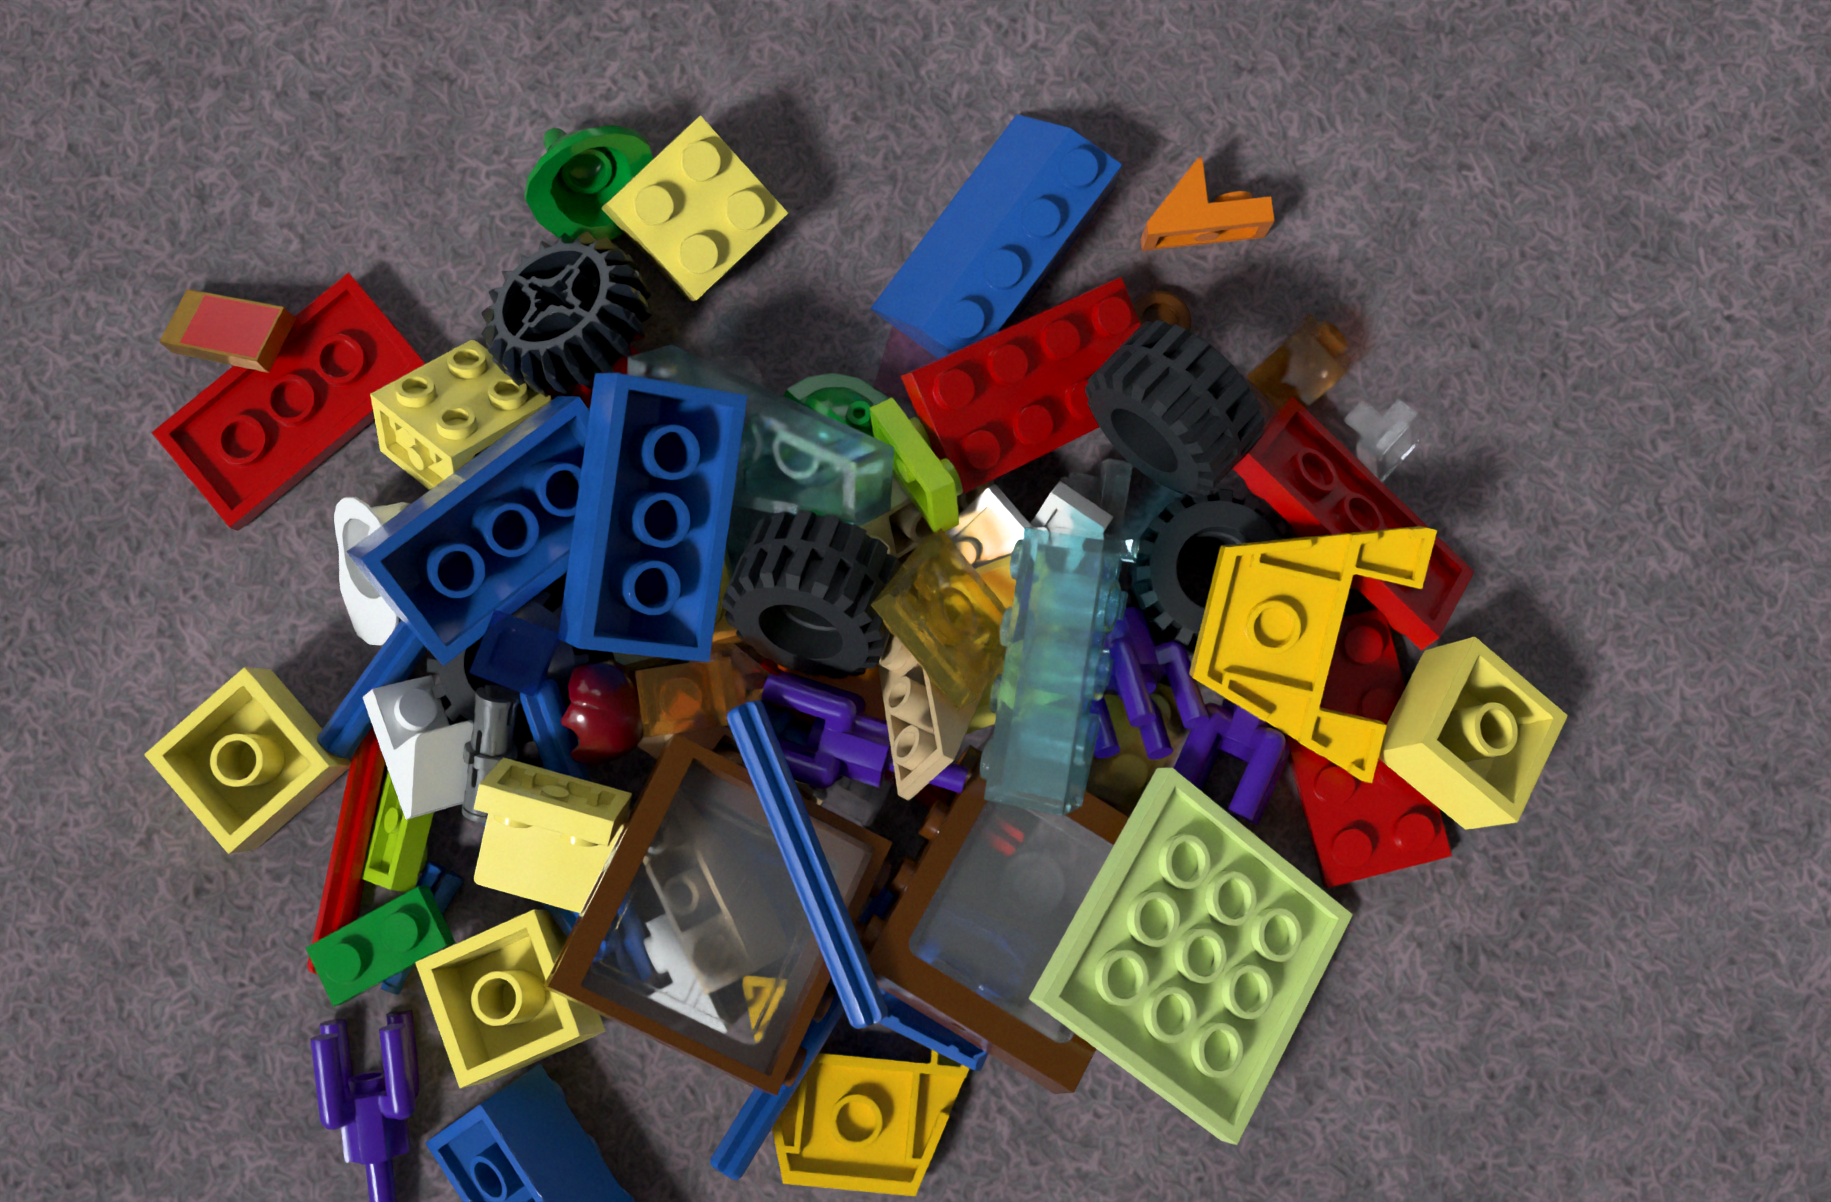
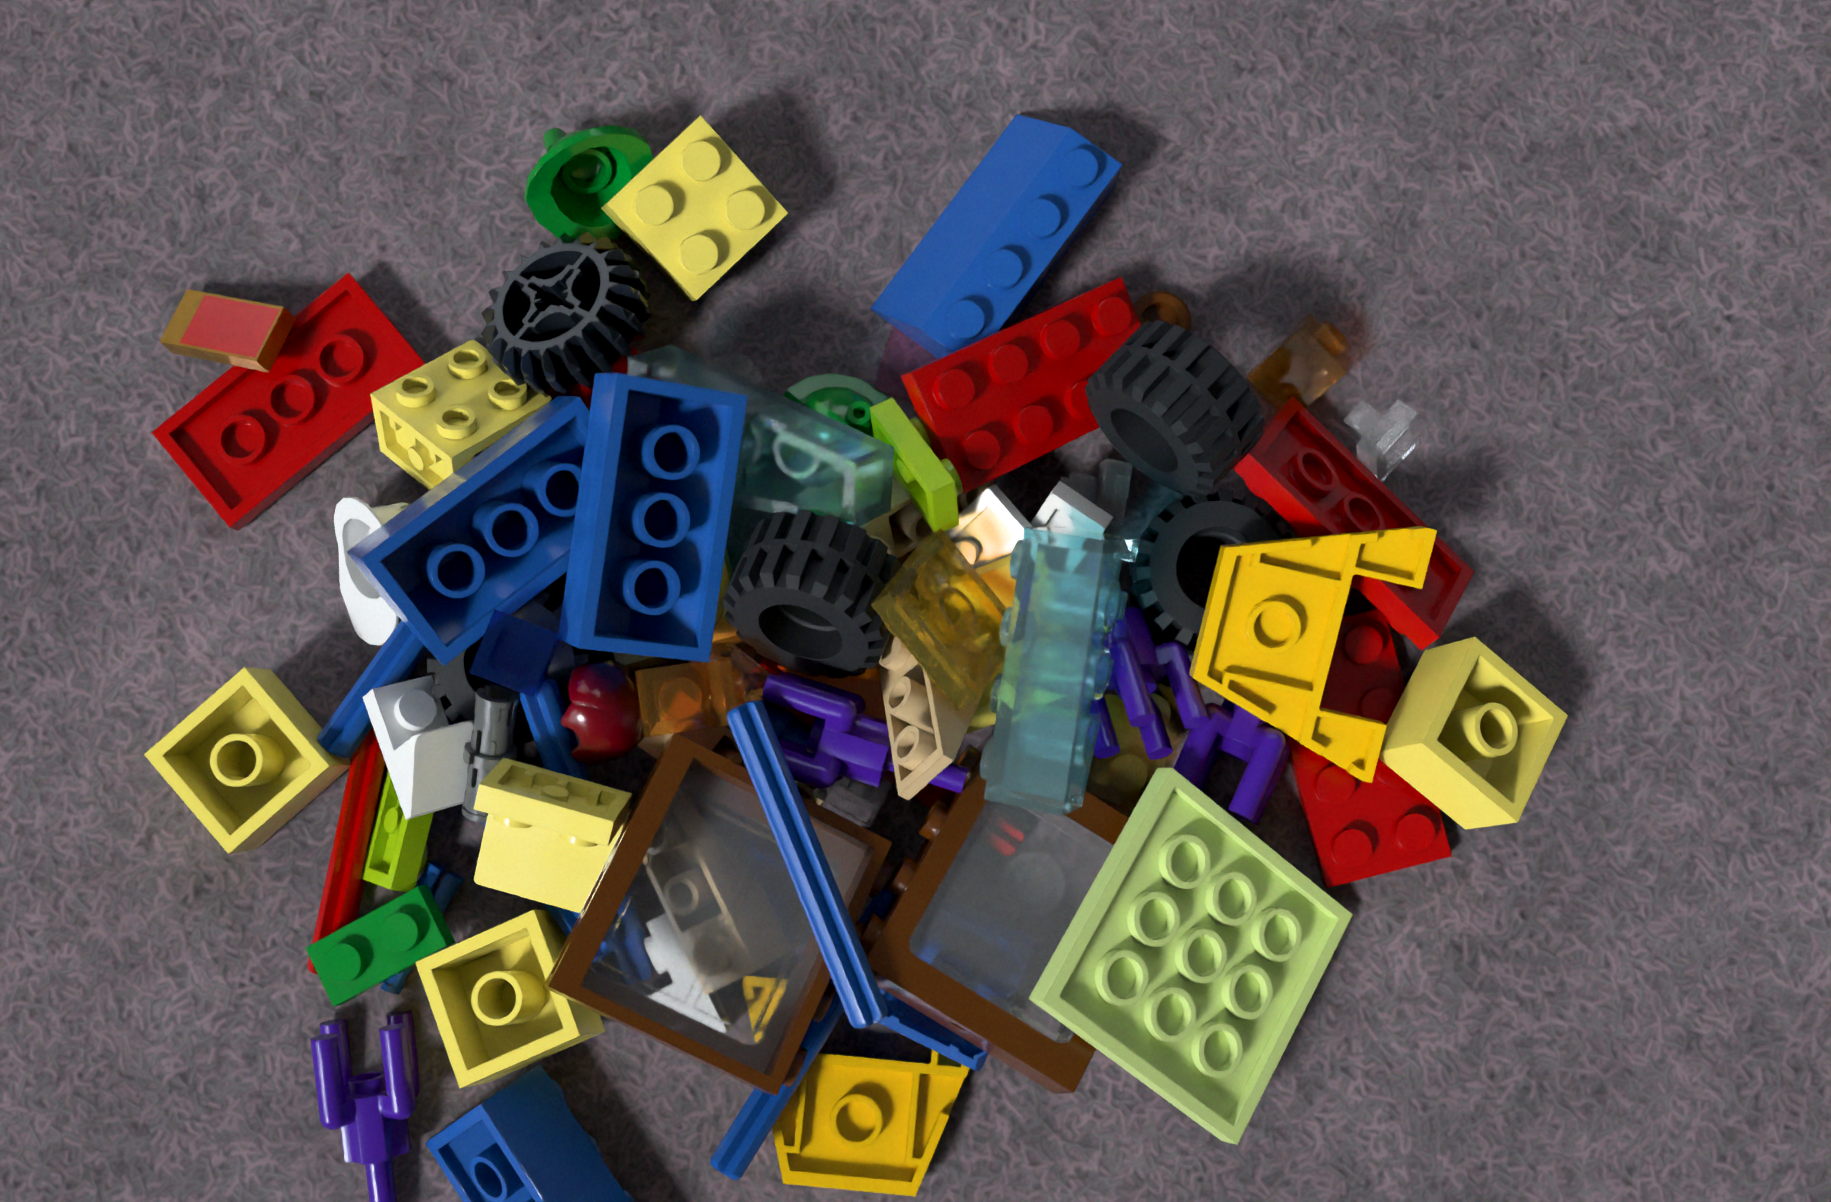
orange slope [1140,156,1274,251] -> none

